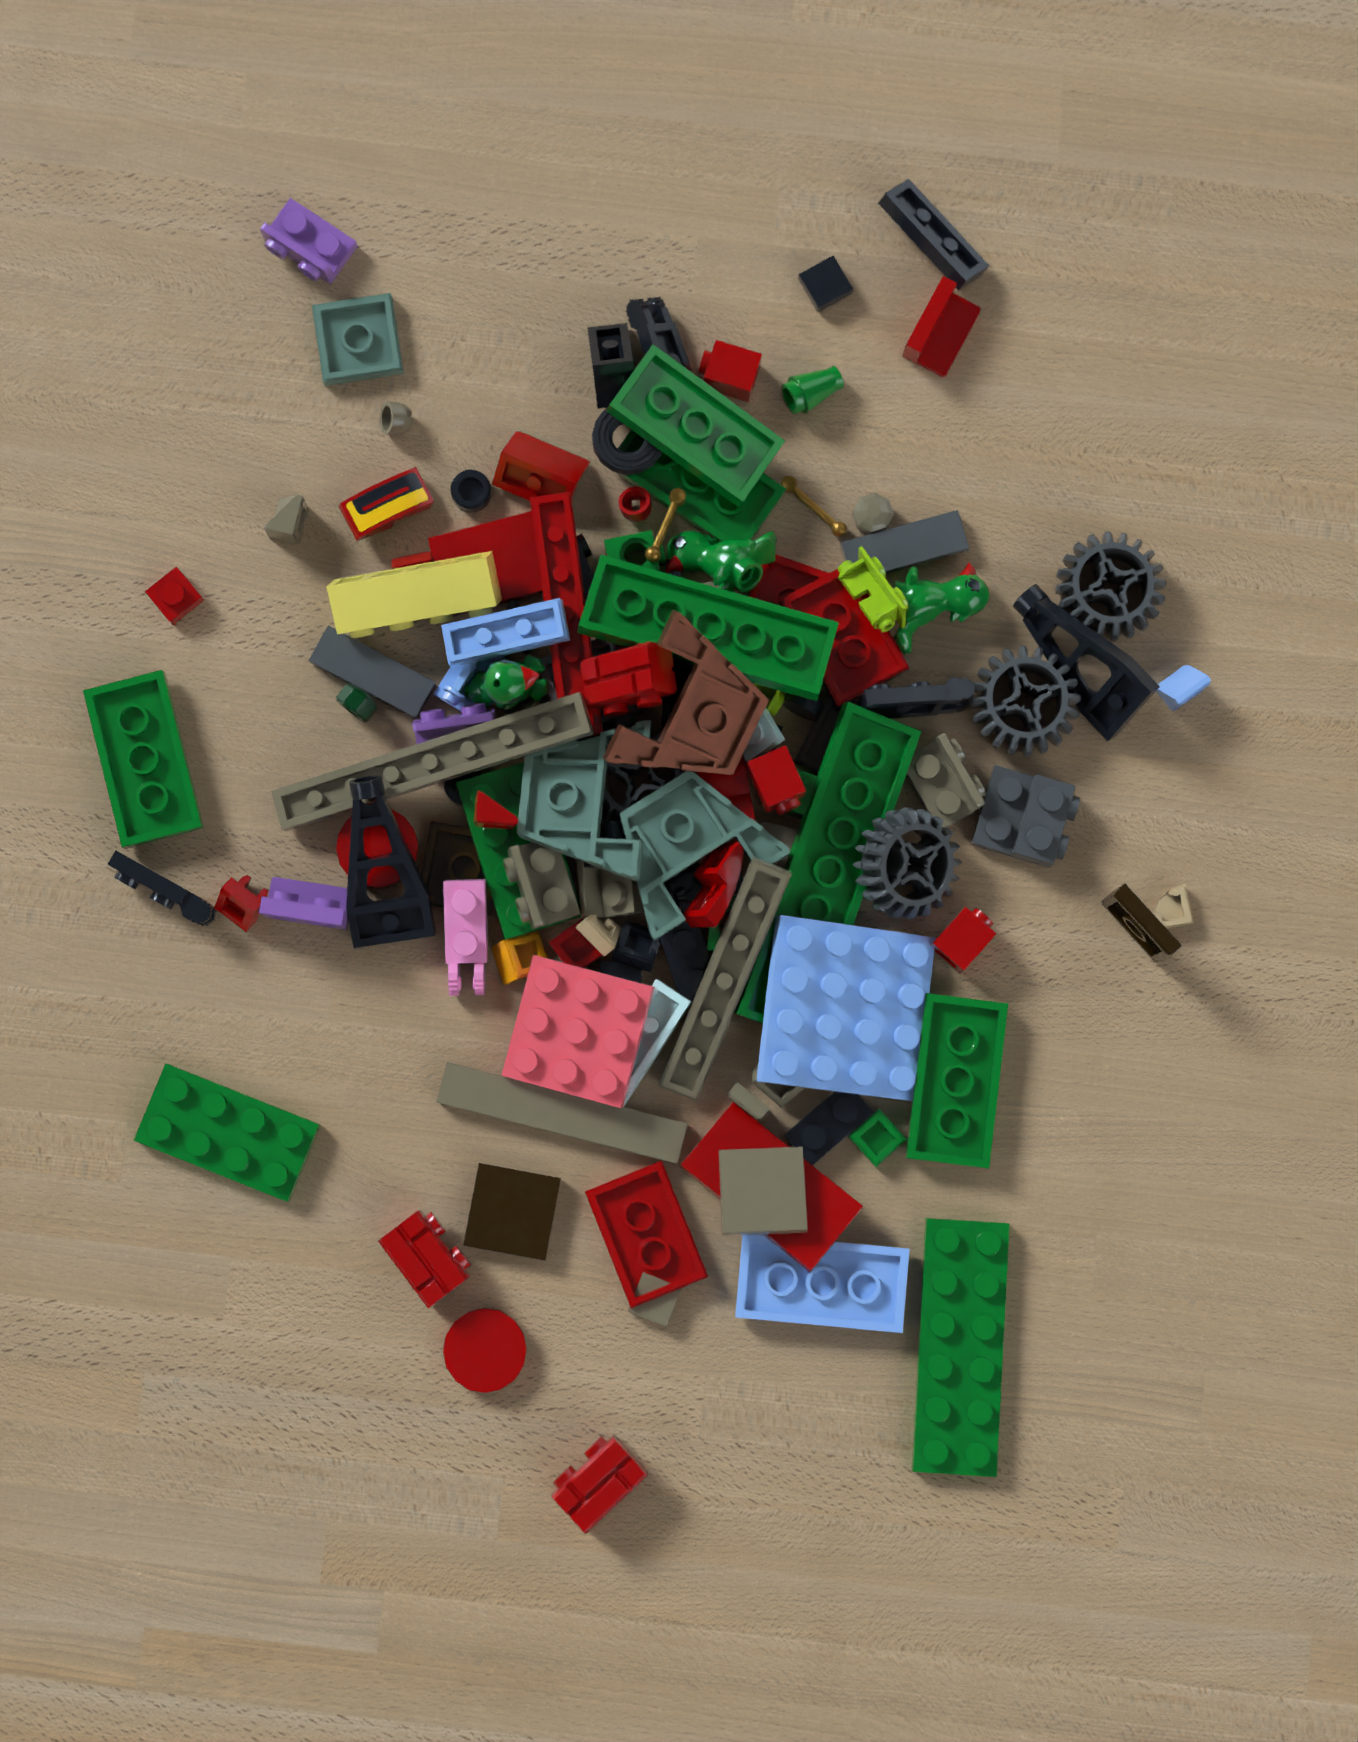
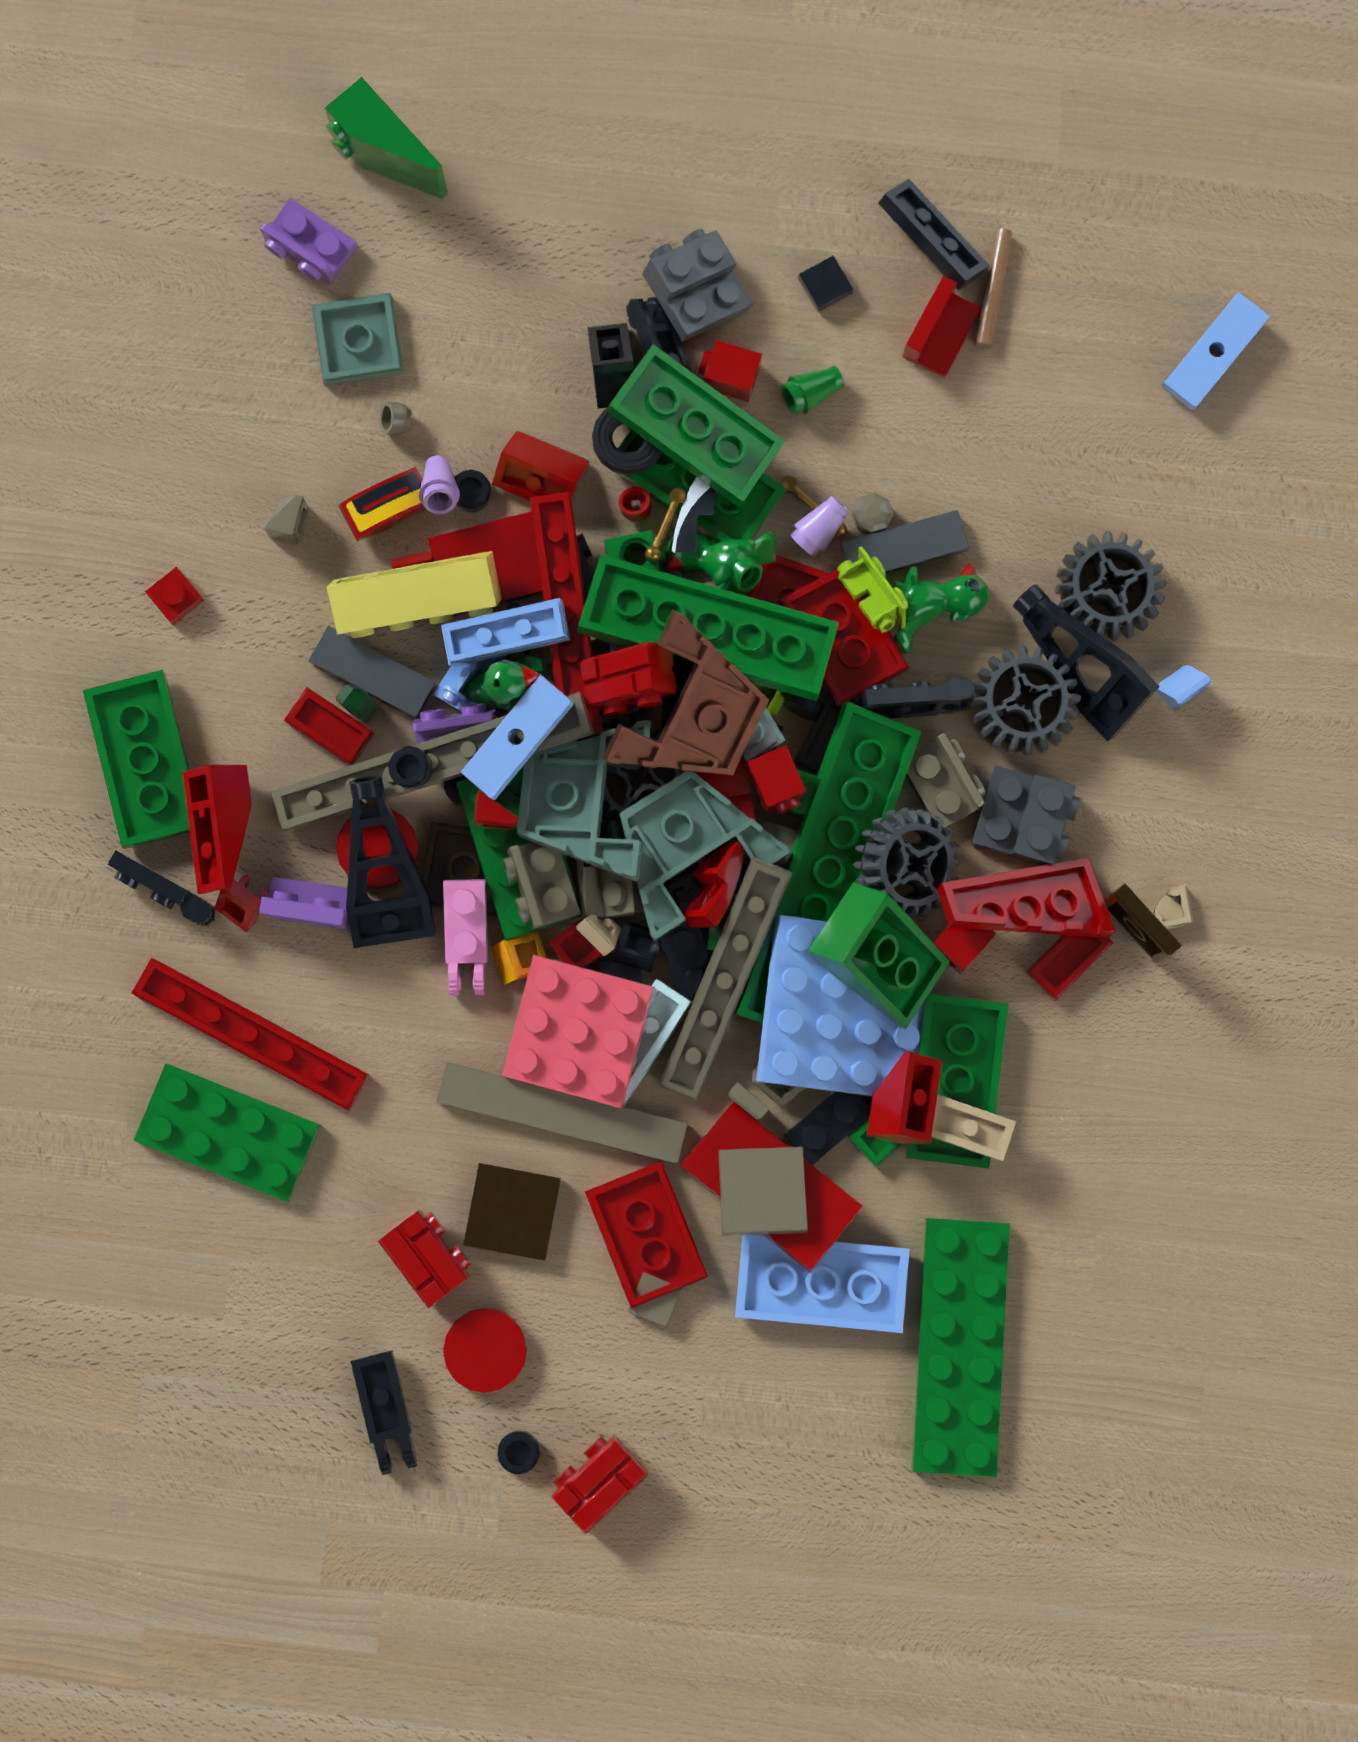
none -> red tile [131,957,369,1111]
none -> red slope [182,765,252,894]
none -> red tile [284,687,375,766]
none -> green slope [325,77,448,199]
none -> black hinge [350,1350,417,1475]
none -> black tile [388,746,433,789]
none -> lavender cone [419,455,460,514]
none -> light blue tile [461,675,574,800]
none -> black tile [497,1430,540,1474]
none -> dark grey plate [642,229,753,341]
none -> black sticker [672,477,715,553]
none -> lavender cone [791,495,850,557]
none -> green slope [808,882,950,1029]
none -> red slope [867,1052,942,1144]
none -> tan plate [932,1095,1016,1162]
none -> red wing [937,857,1116,938]
none -> medium nougat bar [975,229,1012,349]
none -> red tile [1025,935,1114,1002]
none -> light blue tile [1162,292,1270,411]

